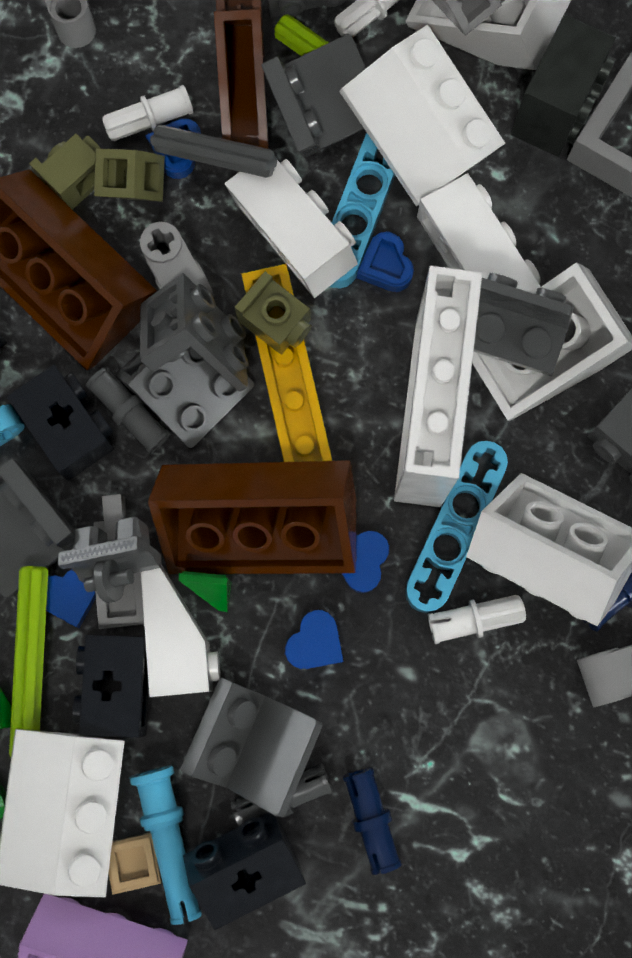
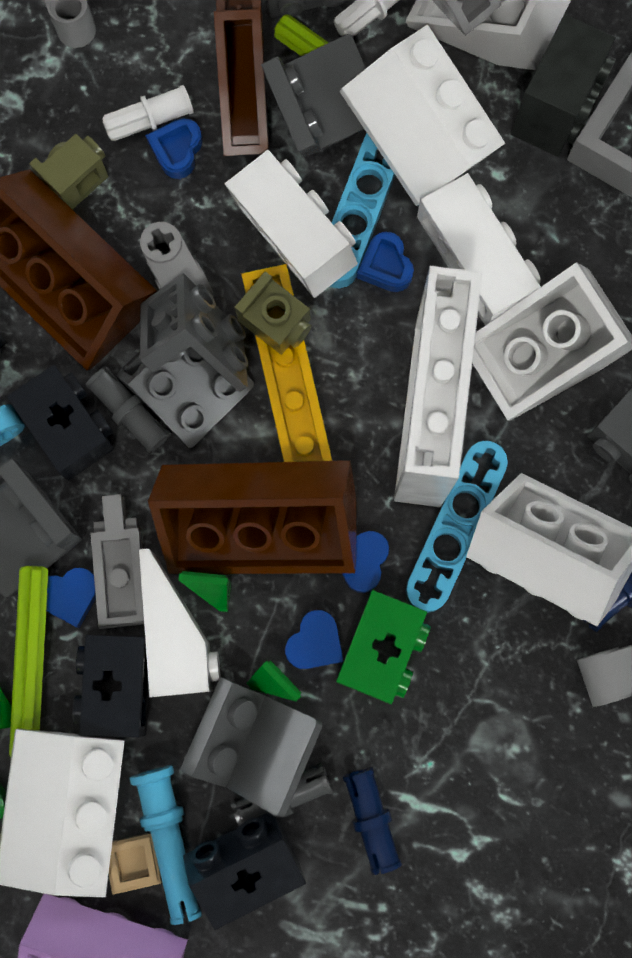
dark grey hips [58,517,162,603] -> none
olive brick [94,148,165,202] -> none
dark grey axle [150,125,277,178] -> none
white axle [428,595,526,644] -> none
dark grey bracket [473,273,574,377] -> none
none -> green slope [246,661,302,702]
none -> green brick [336,590,431,705]

